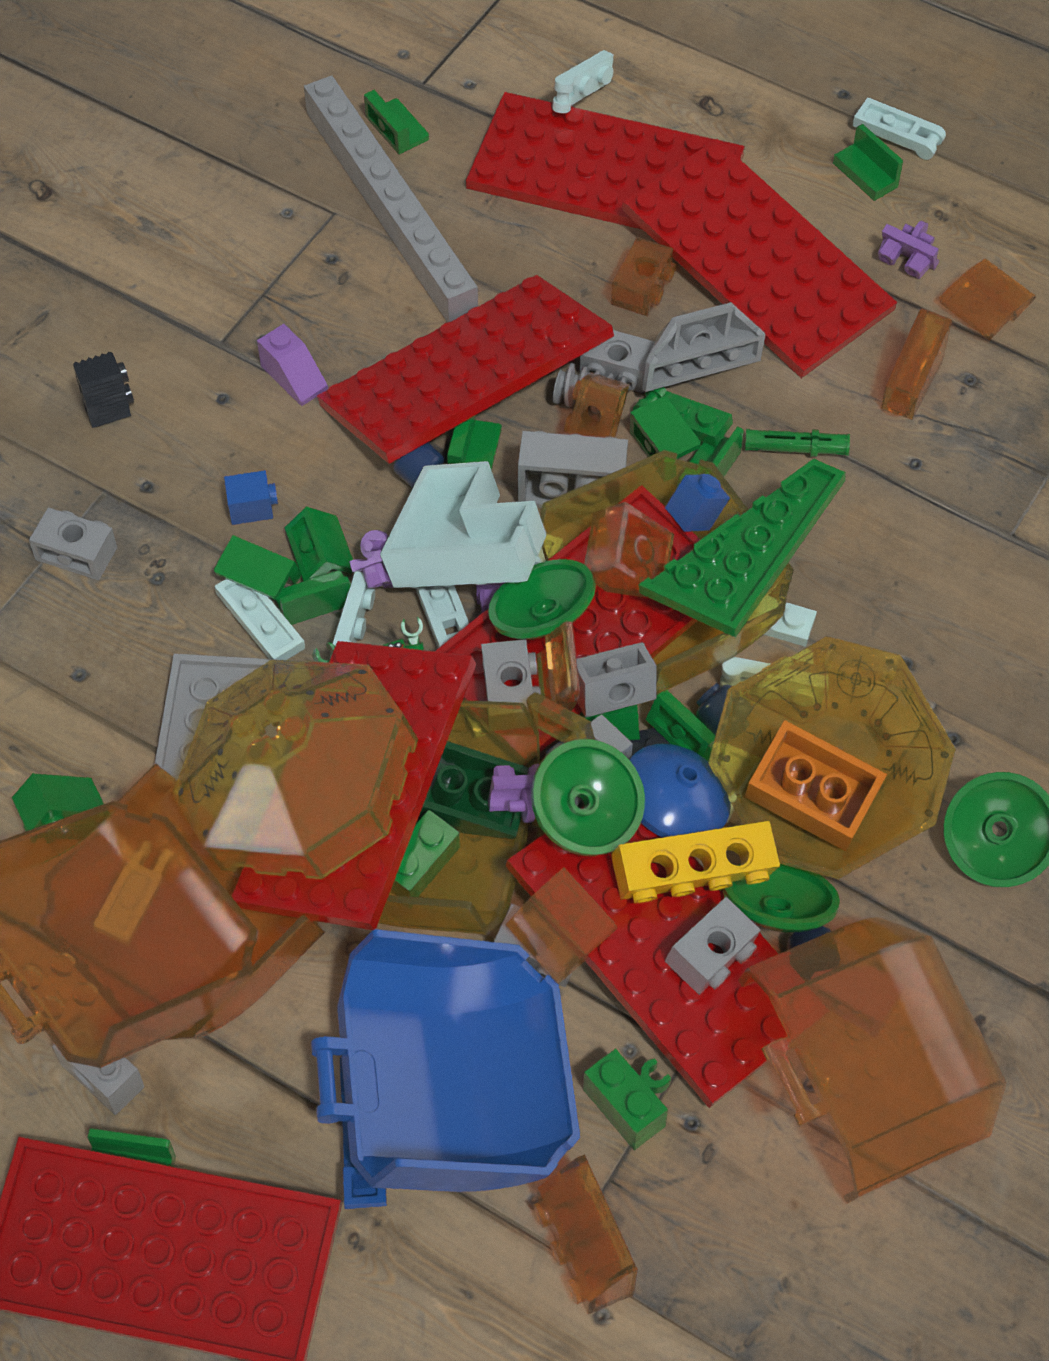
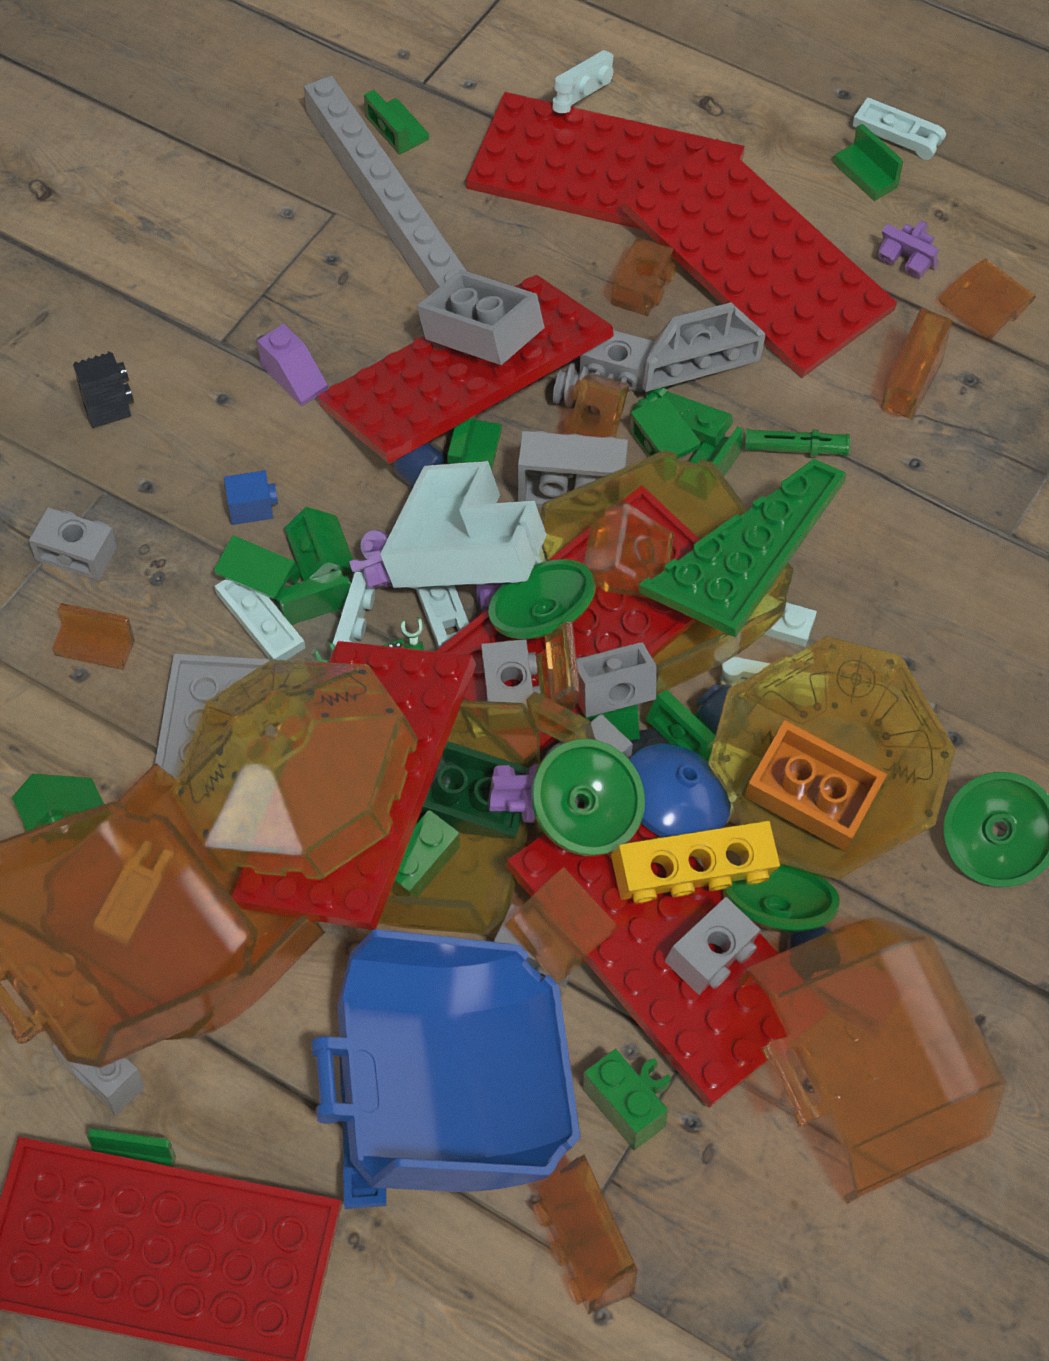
blue brick [665,474,730,532] -> none
none -> clear orange panel [52,603,135,670]
none -> light grey brick [417,270,544,365]

